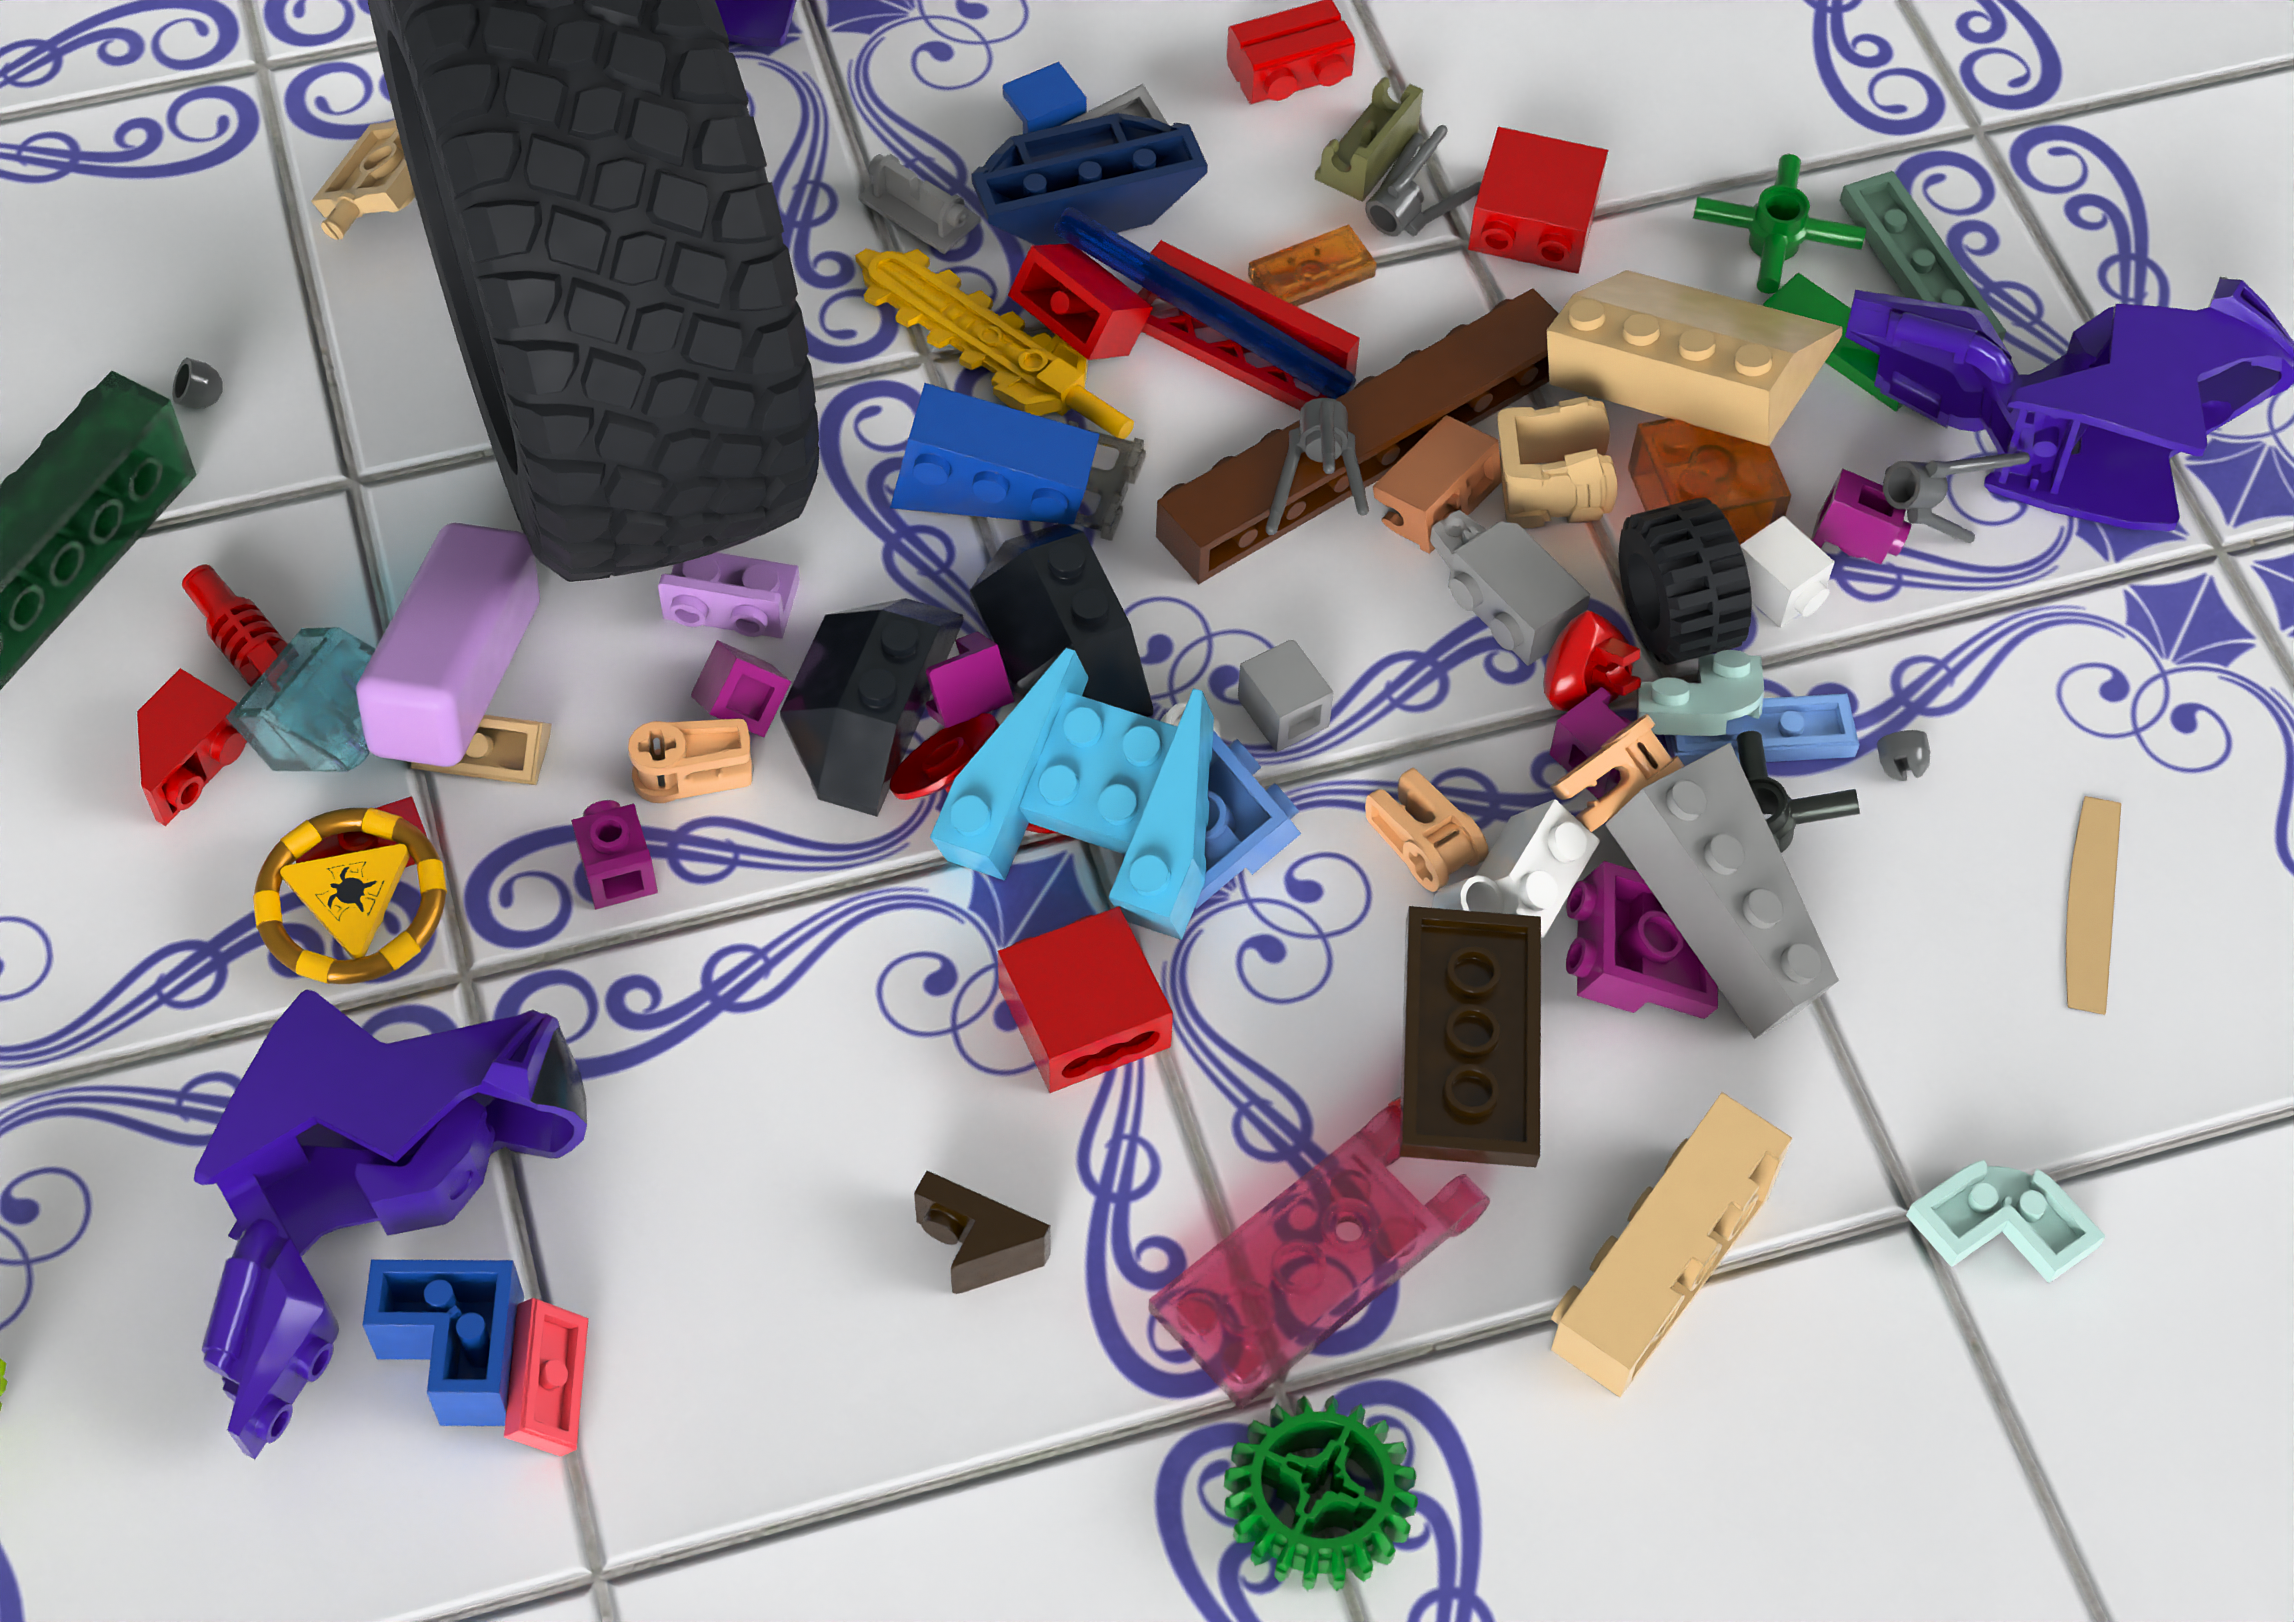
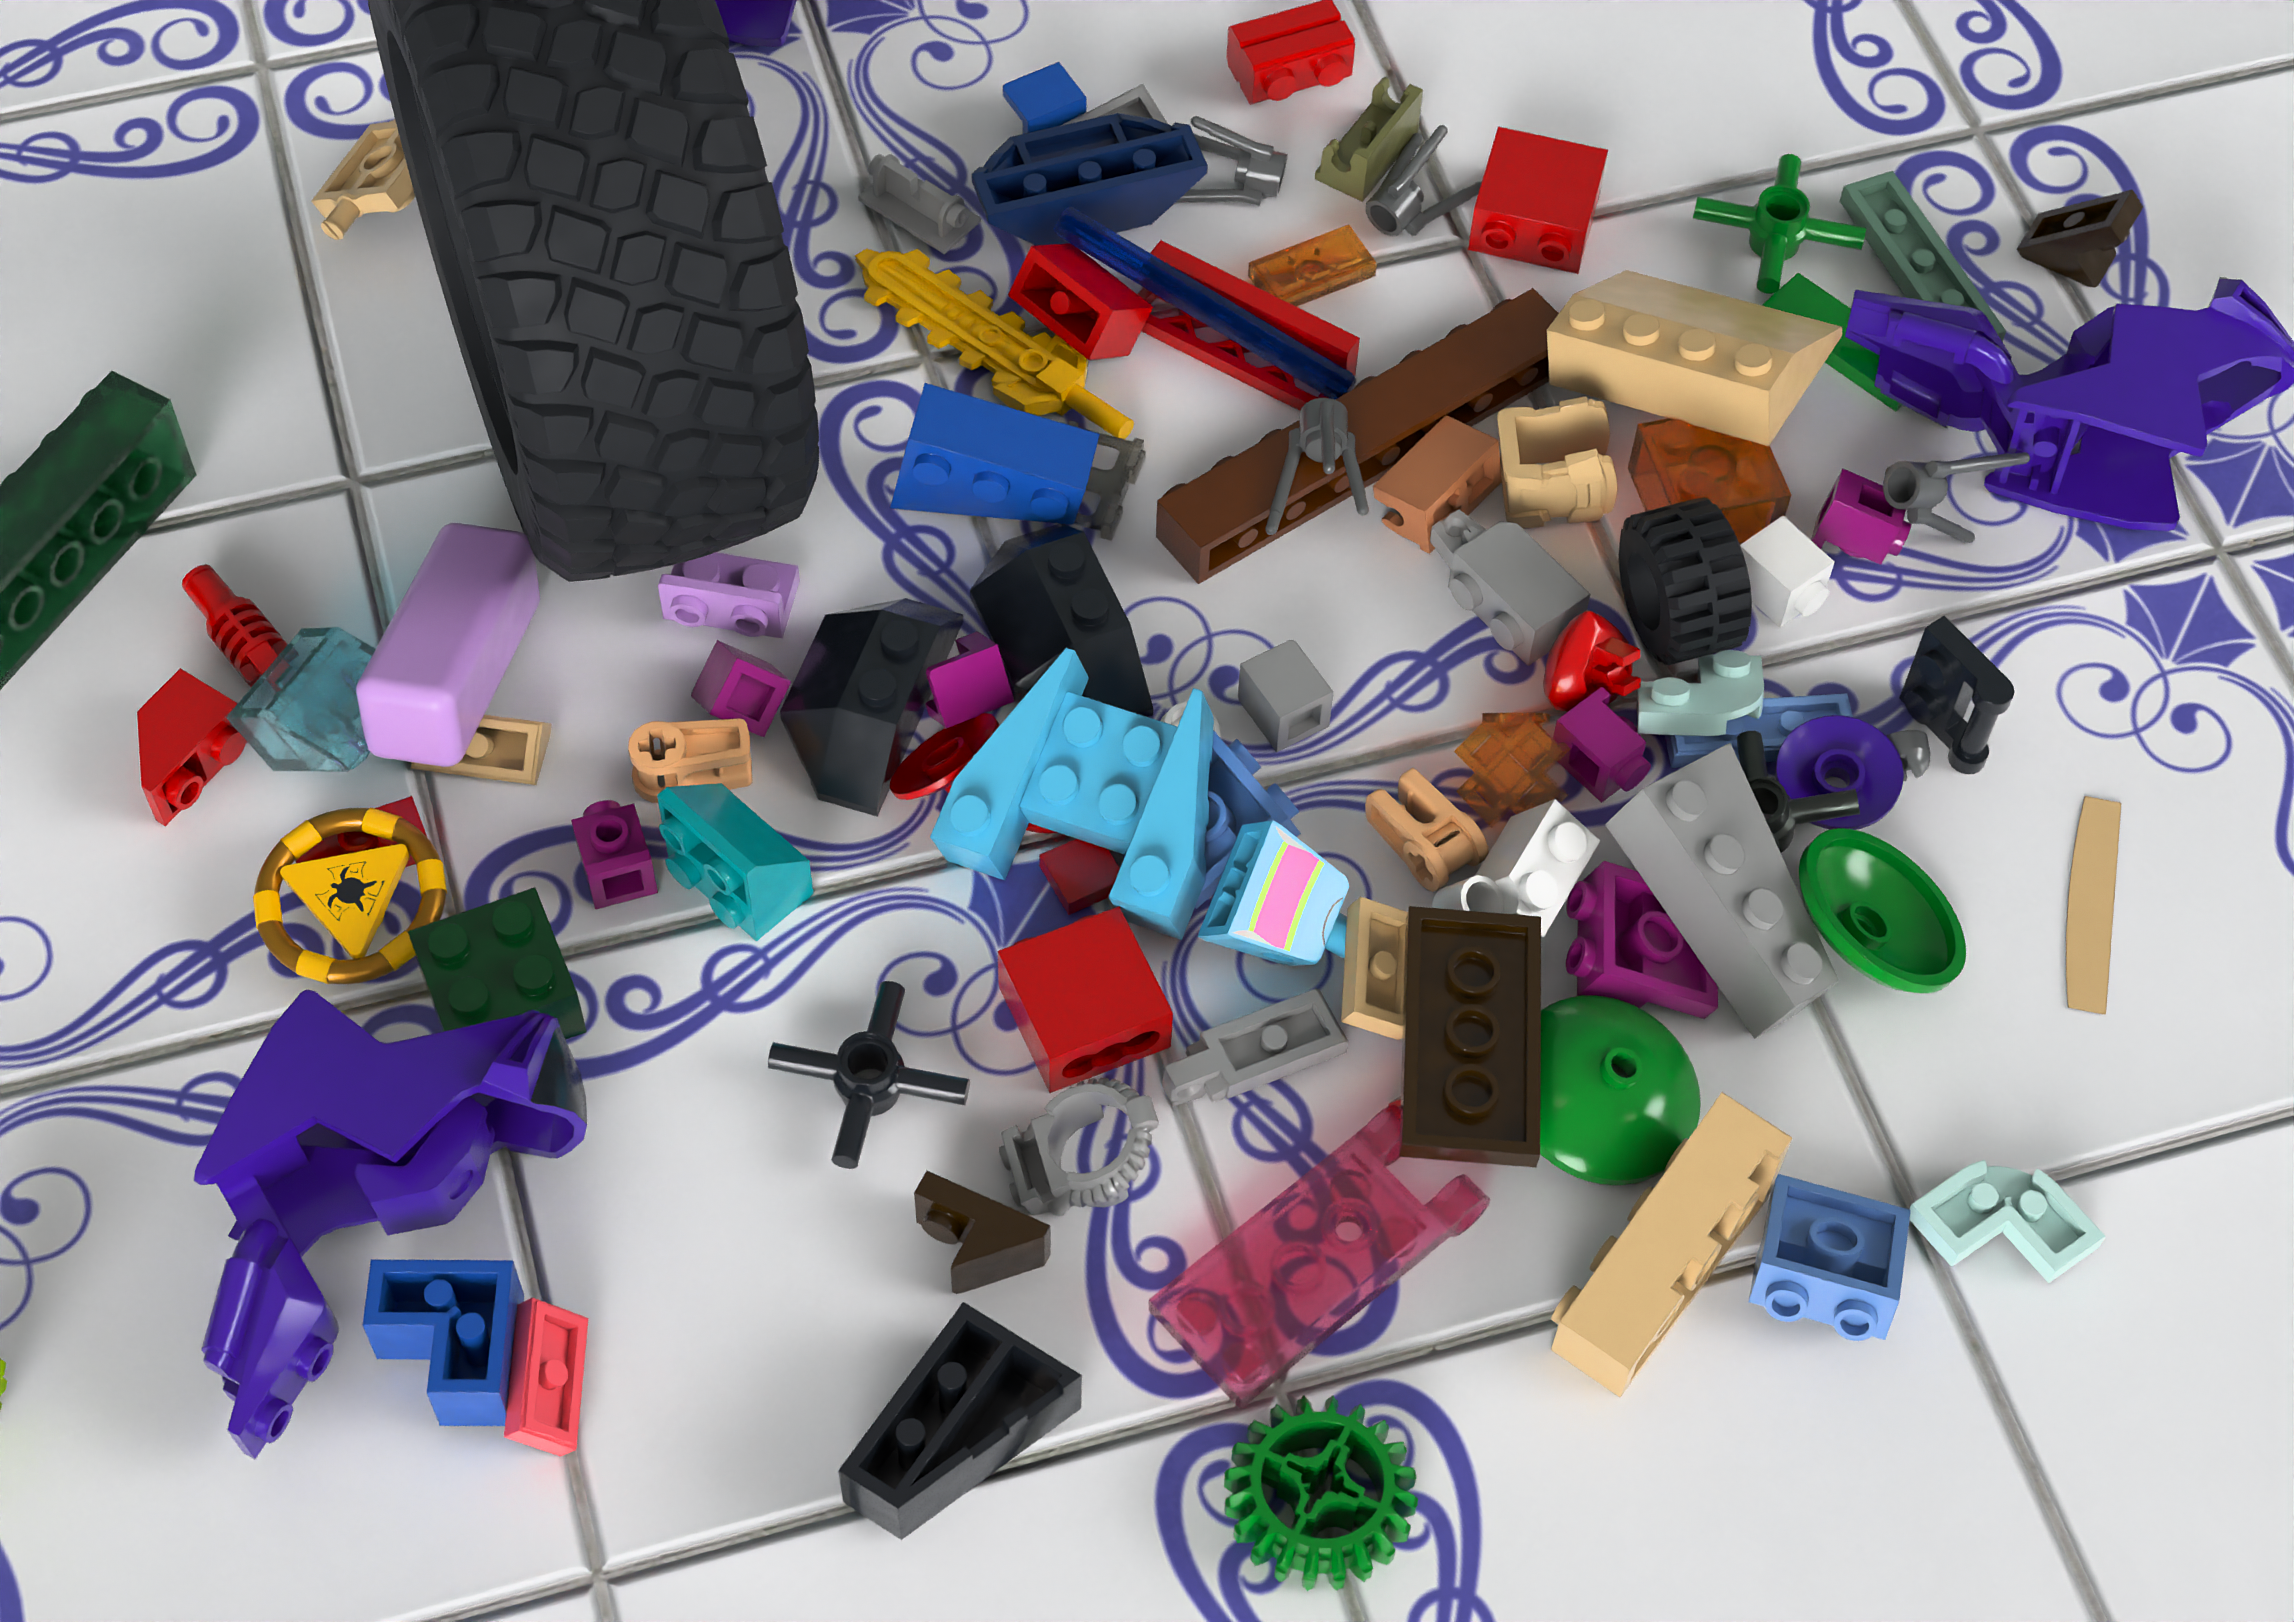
dark grey hinge [172,358,223,409] -> none
light nougat piece [1550,714,1685,832] -> none
none -> dark green brick [408,887,587,1040]
none -> teal slope [657,783,813,942]
none -> black bar [768,981,970,1169]
none -> black wedge [838,1302,1082,1540]
none -> light grey piece [999,1078,1159,1216]
none -> red tile [1039,839,1120,915]
none -> light grey hinge [1161,988,1349,1106]
none -> dark grey plant [1177,116,1288,206]
none -> medium azure torso [1197,820,1349,966]
none -> tan plate [1341,896,1407,1040]
none -> clear orange piece [1454,713,1571,828]
none -> green dish [1540,995,1701,1185]
none -> medium blue plate [1748,1174,1911,1341]
none -> dark purple dish [1775,715,1904,830]
none -> green dish [1799,828,1966,994]
none -> black plate [1899,616,2015,774]
none -> dark brown slope [2017,189,2143,288]

